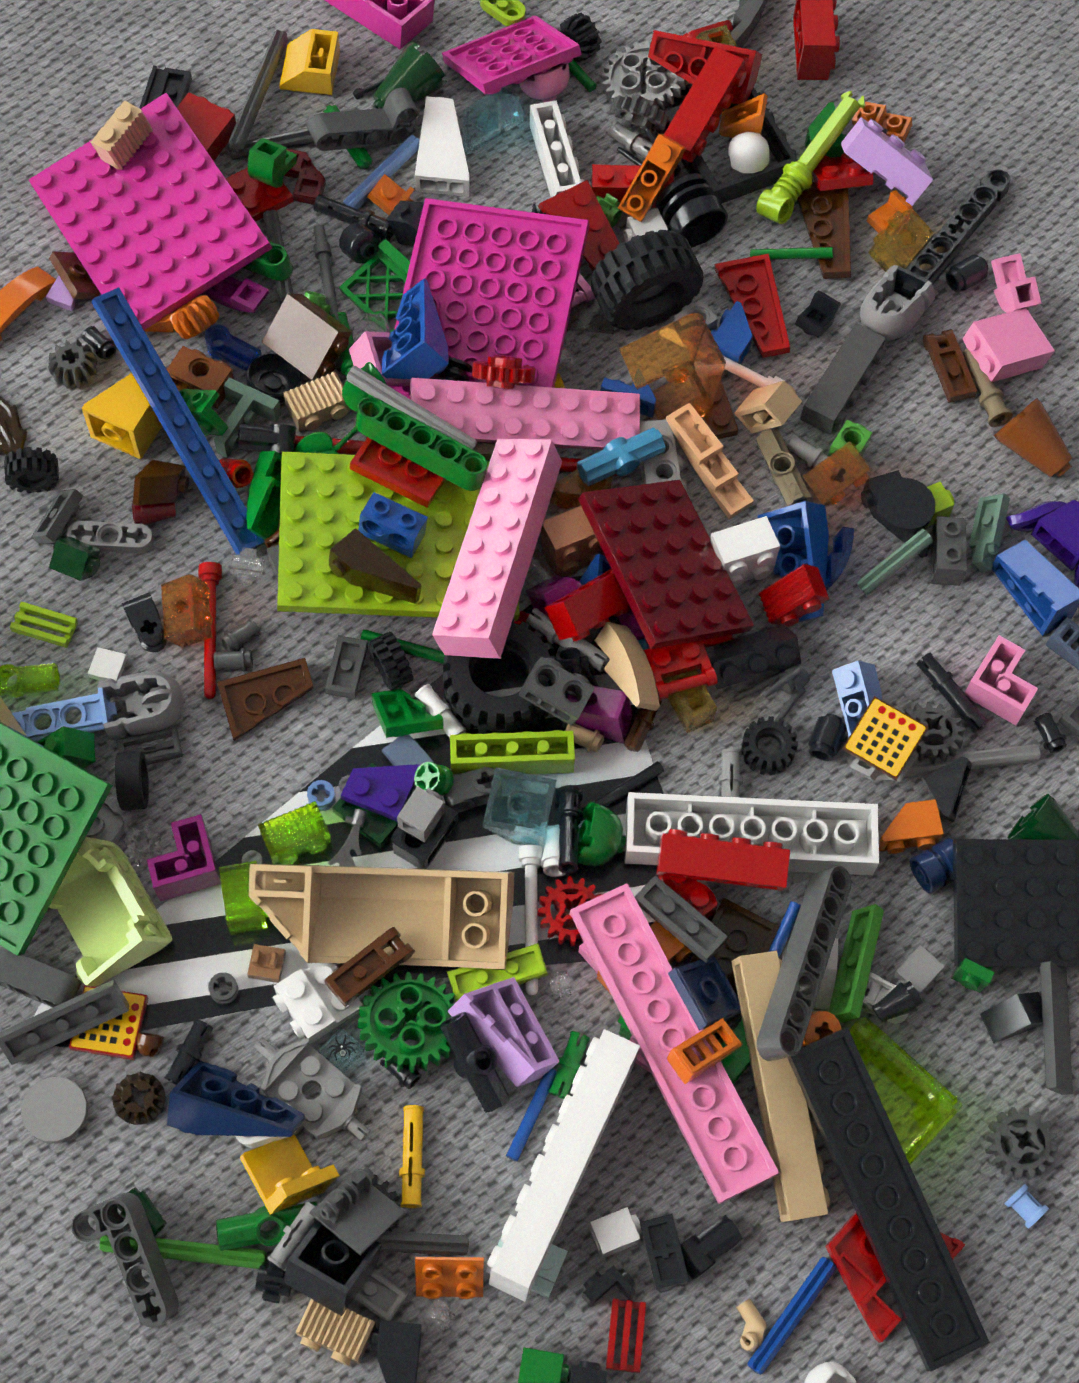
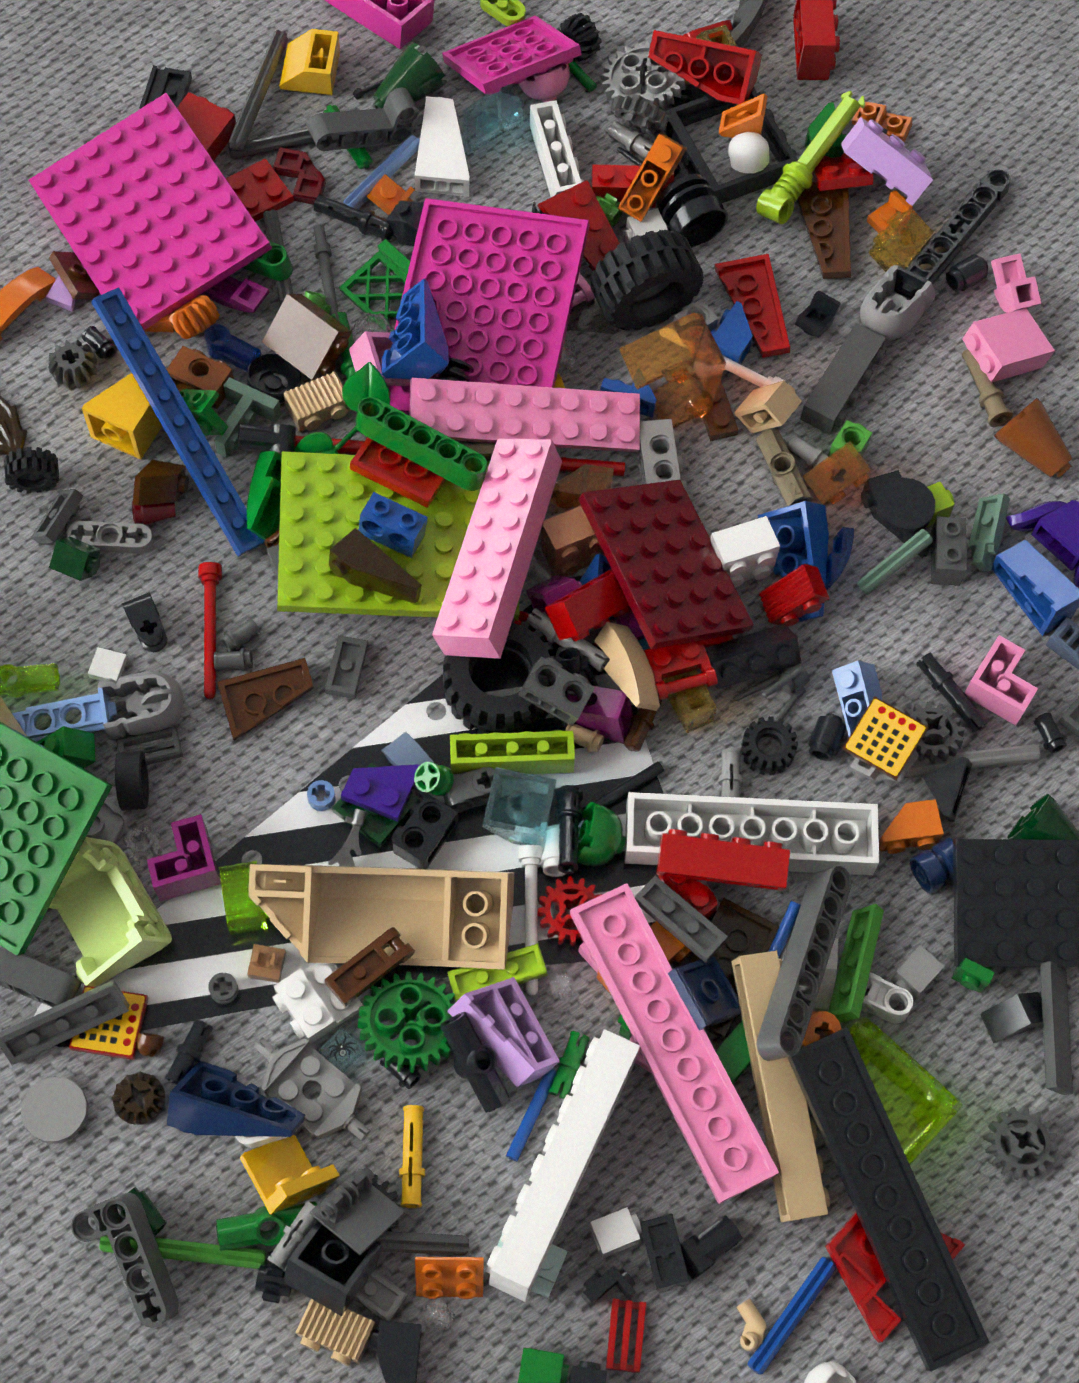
lime tile [10,601,78,648] -> none
tan brick [90,101,153,170] -> none
clear orange brick [161,574,213,647] -> none
red cone [219,458,253,488] -> none
clear gear [230,547,264,586] -> none
green brick [248,138,297,188] -> none
clear neon green brick [258,801,331,865] -> none
black head [339,223,380,264] -> none
light grey axle [347,366,477,450] -> none
green bar [360,629,447,664] -> none
black tyre [368,632,414,691] -> none
green wing [372,689,443,738] -> none
light grey brick [397,786,445,843] -> none
white pin [415,684,467,738] -> none
red gear [472,355,536,389] -> none
dark azure piece [577,427,666,486] -> none
red brick [664,46,747,163] -> none
light nougat slope [666,403,754,519] -> none
orange slope [667,1018,742,1084] -> none
green bar [750,247,833,260] -> none
black cone [872,981,923,1023] -> none
reddish brown plate [923,329,977,403] -> none
light blue bush [1004,1184,1049,1229] -> none

